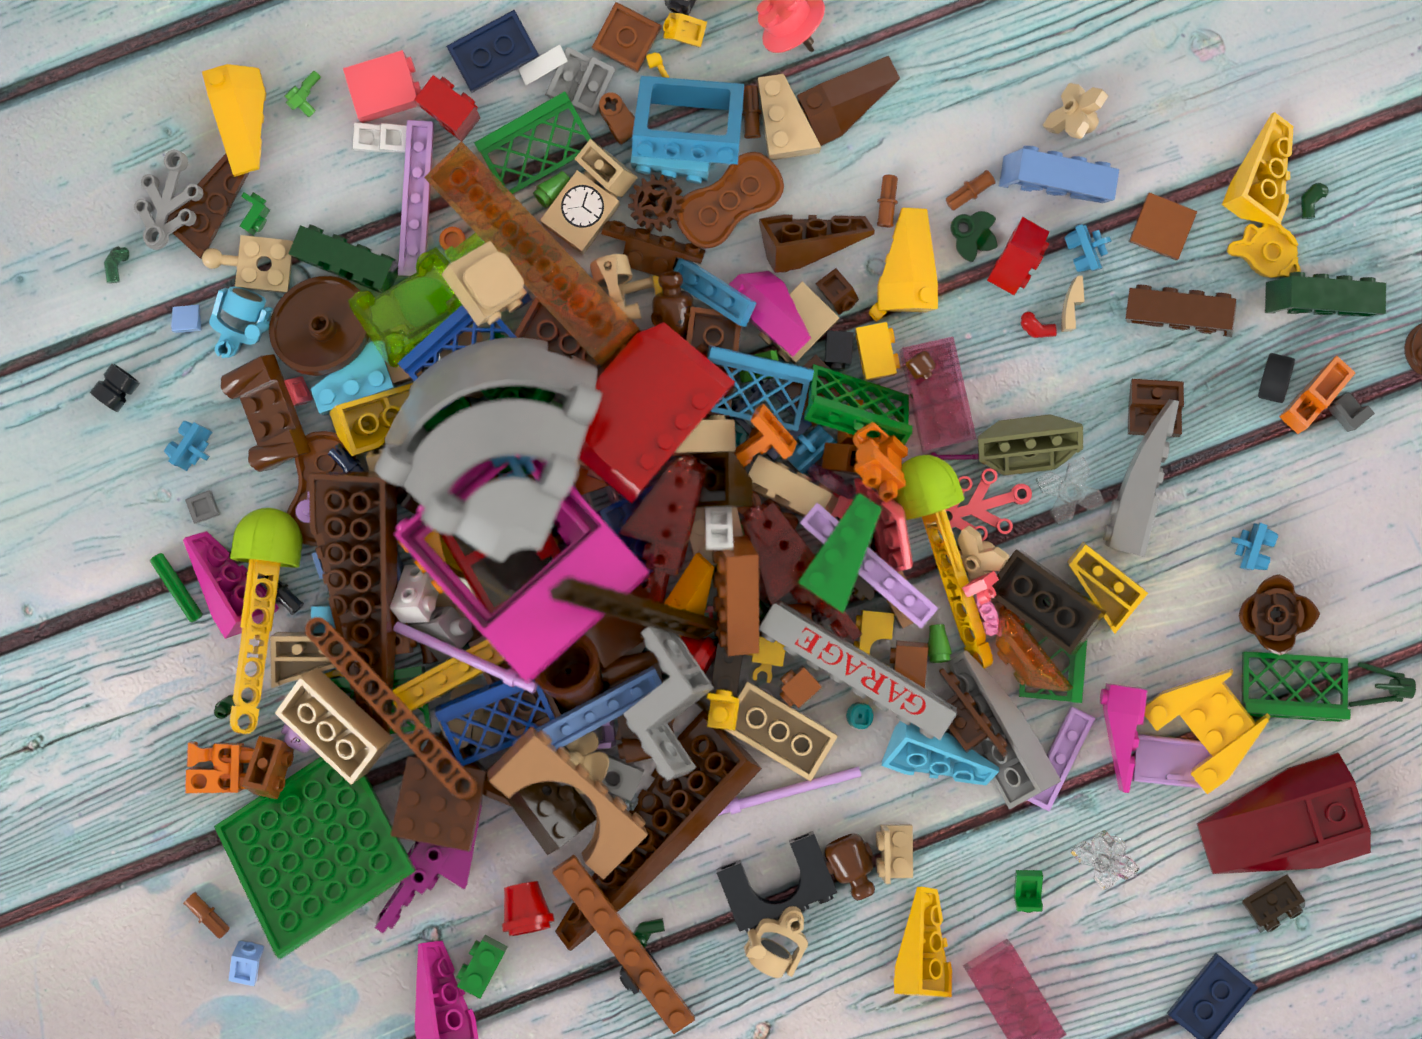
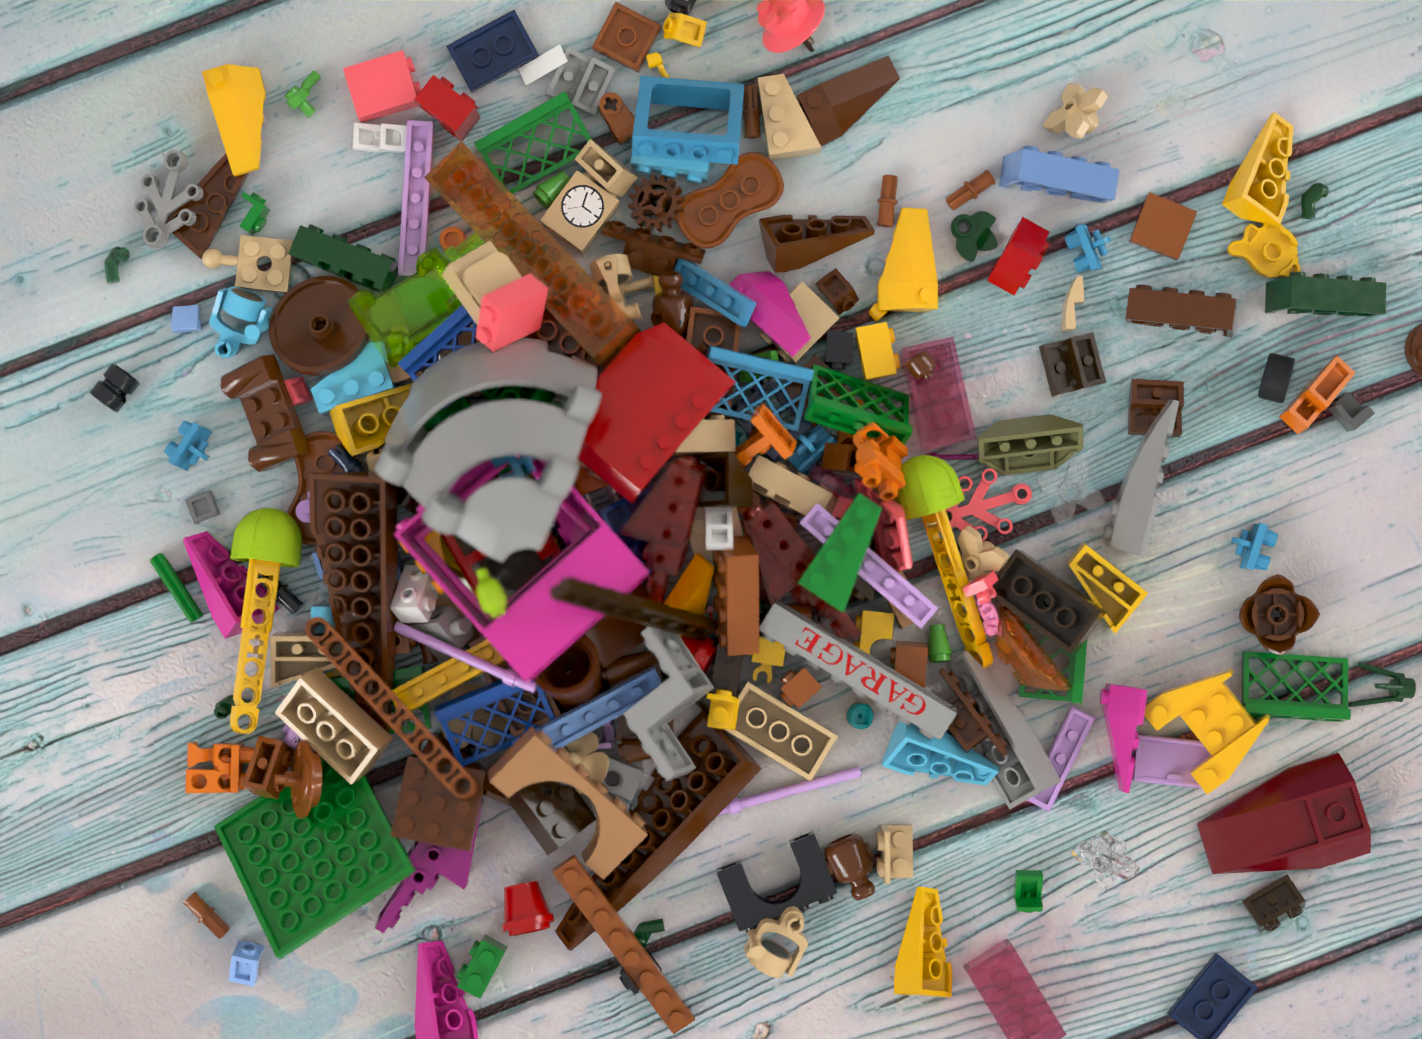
red arm [1020,312,1057,338] -> none
none -> dark orange piece [274,741,322,818]
none -> coral brick [476,274,548,352]
none -> lime plant [476,568,507,618]
none -> dark brown slope [1039,333,1106,397]

